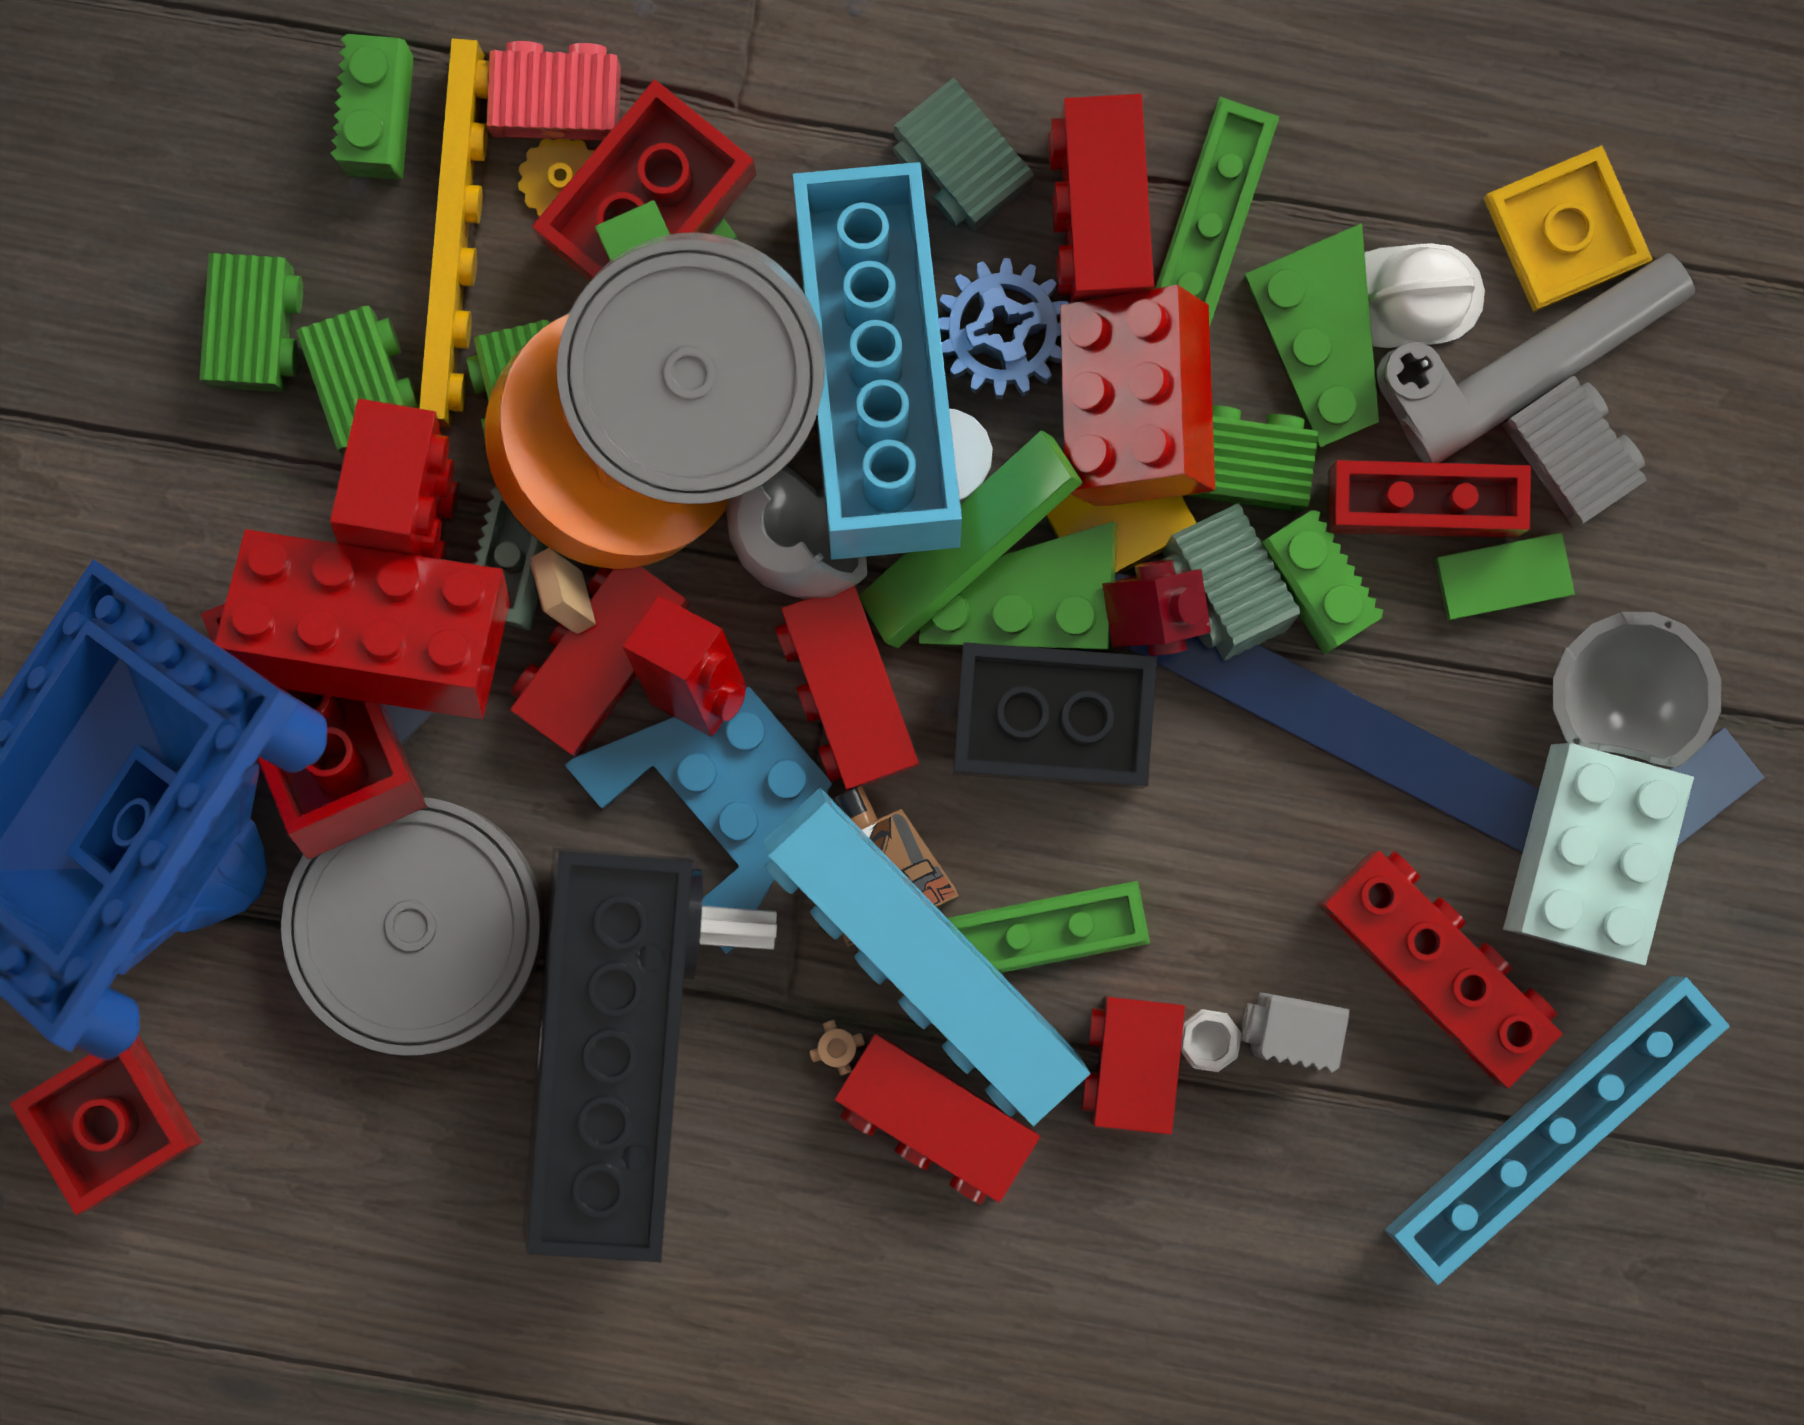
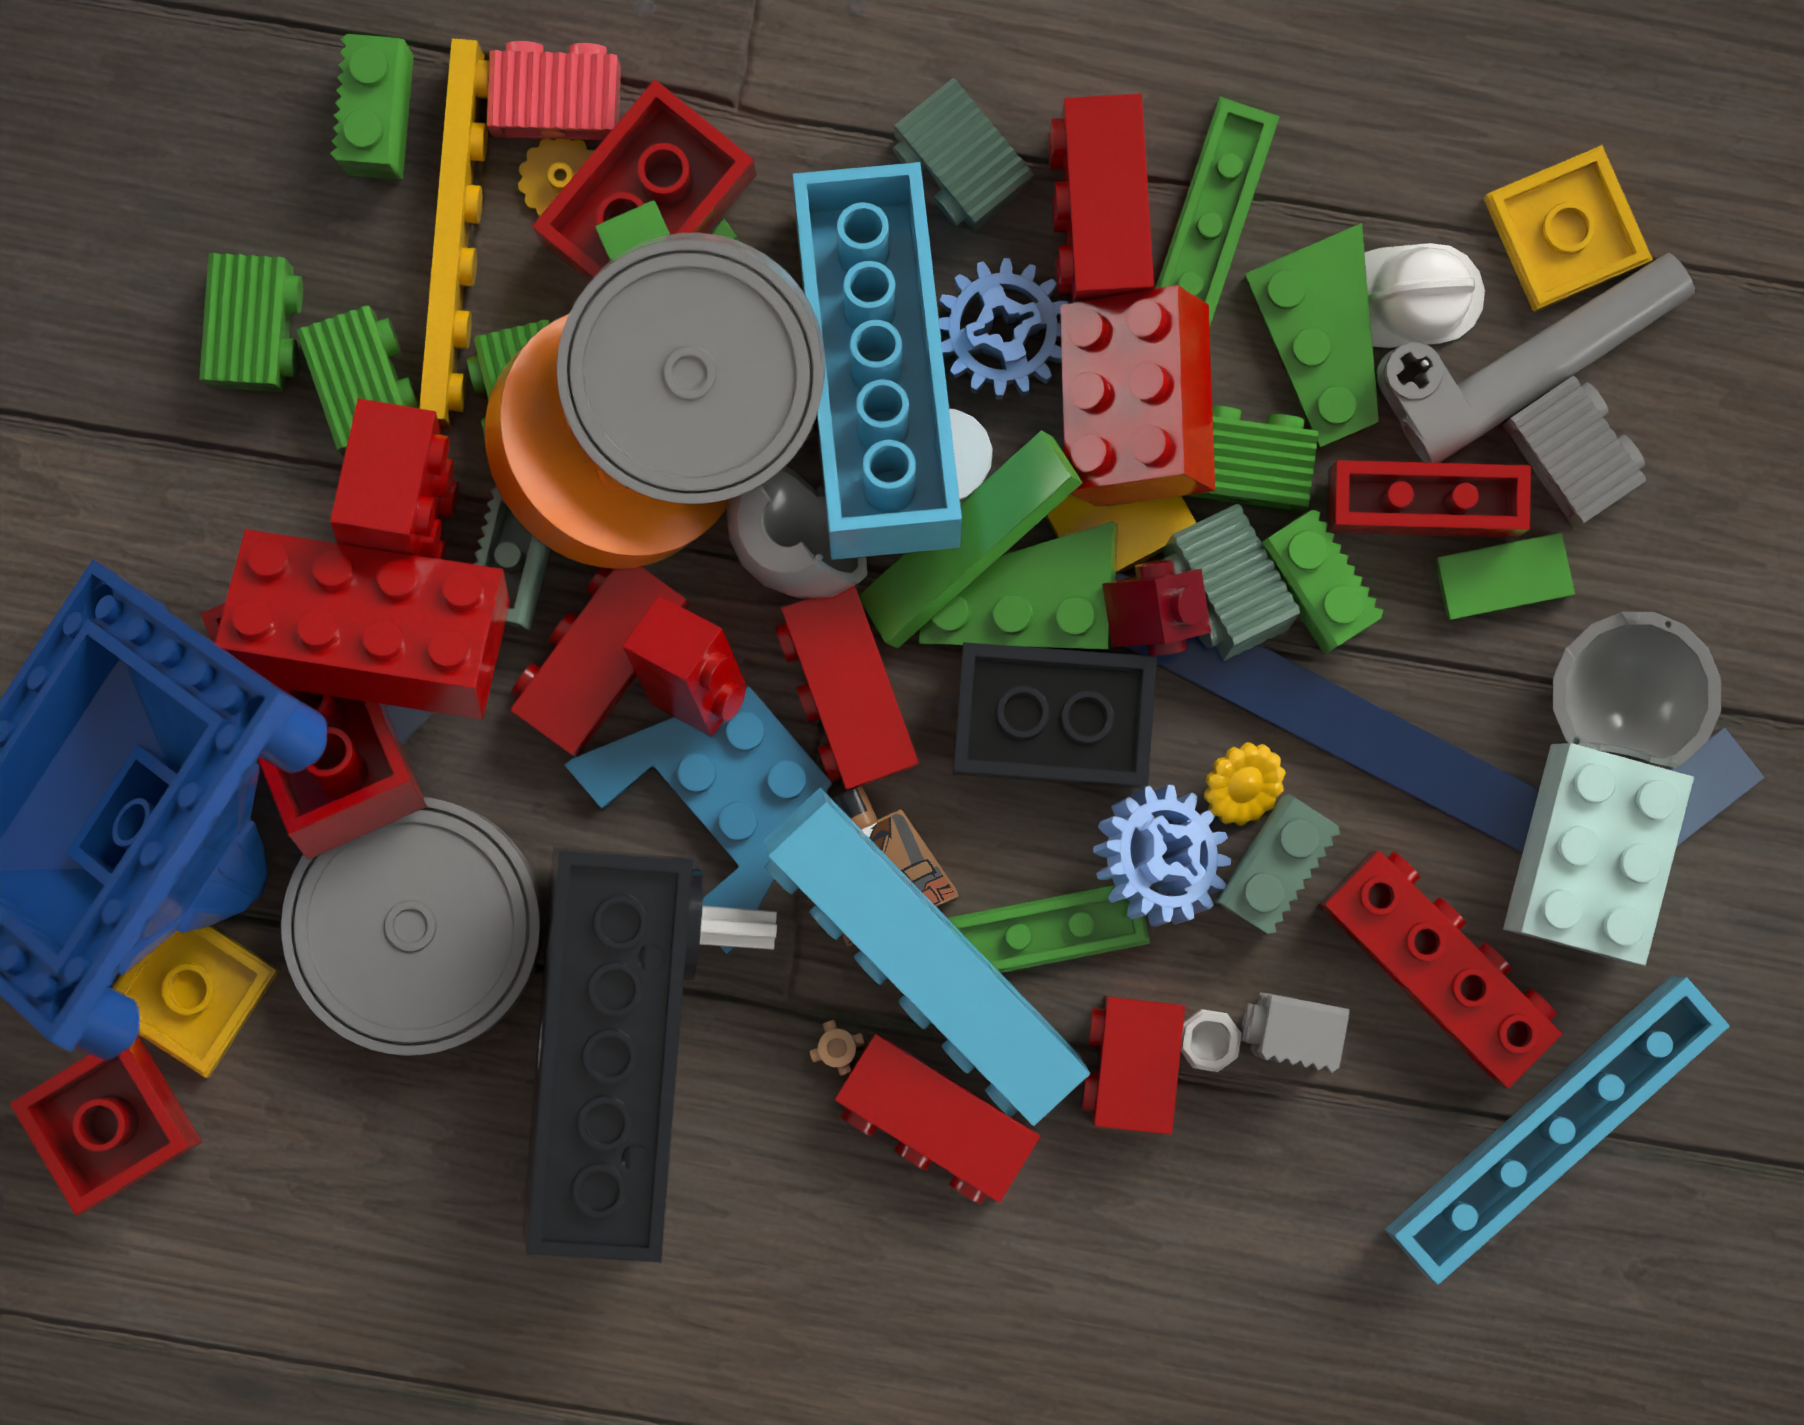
tan tile [530,548,596,634] -> none
none -> yellow tile [112,925,280,1078]
none -> light blue gear [1093,785,1231,927]
none -> yellow piece [1204,742,1286,826]
none -> sand green brick [1213,794,1340,934]

